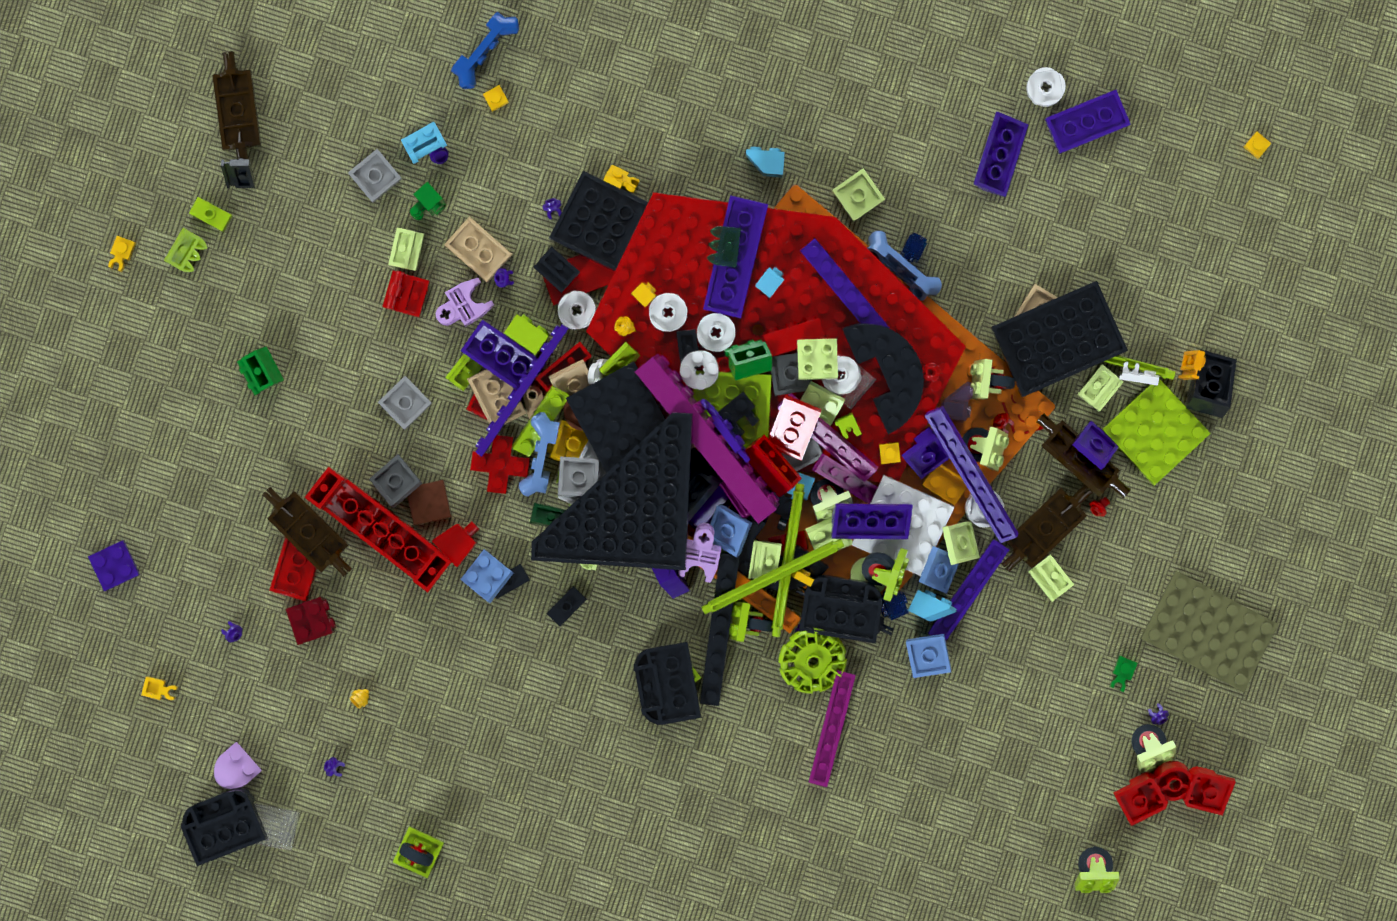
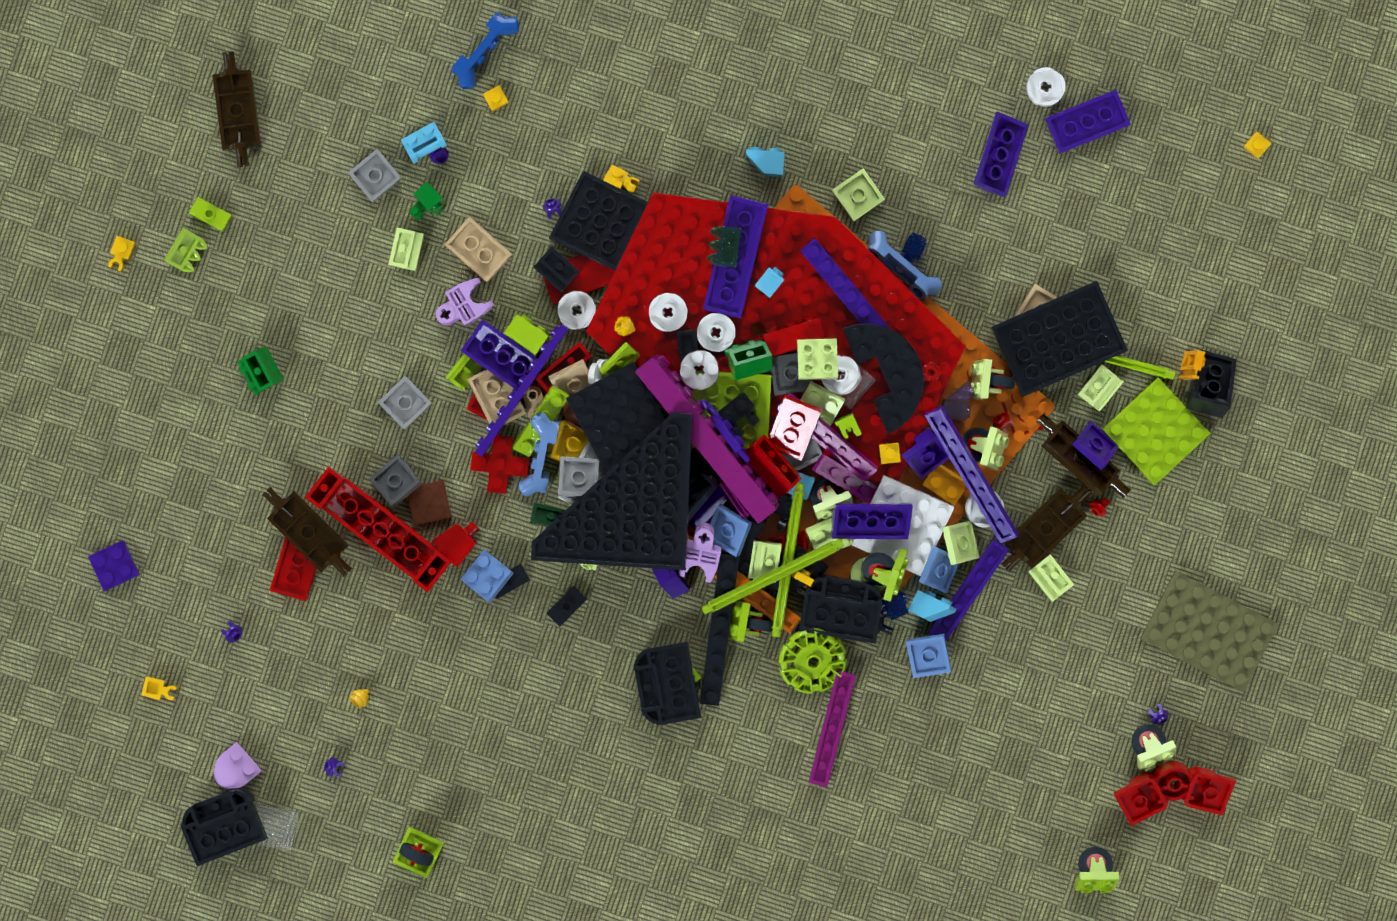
black plate [221,159,255,188] -> none
dark red plate [286,596,336,645] -> none
red plate [382,270,430,318] -> none
dark purple plate [494,268,514,288] -> none
yellow plate [631,282,657,307] -> none
green plate [1109,656,1138,692] -> none
white plate [1119,361,1159,385] -> none

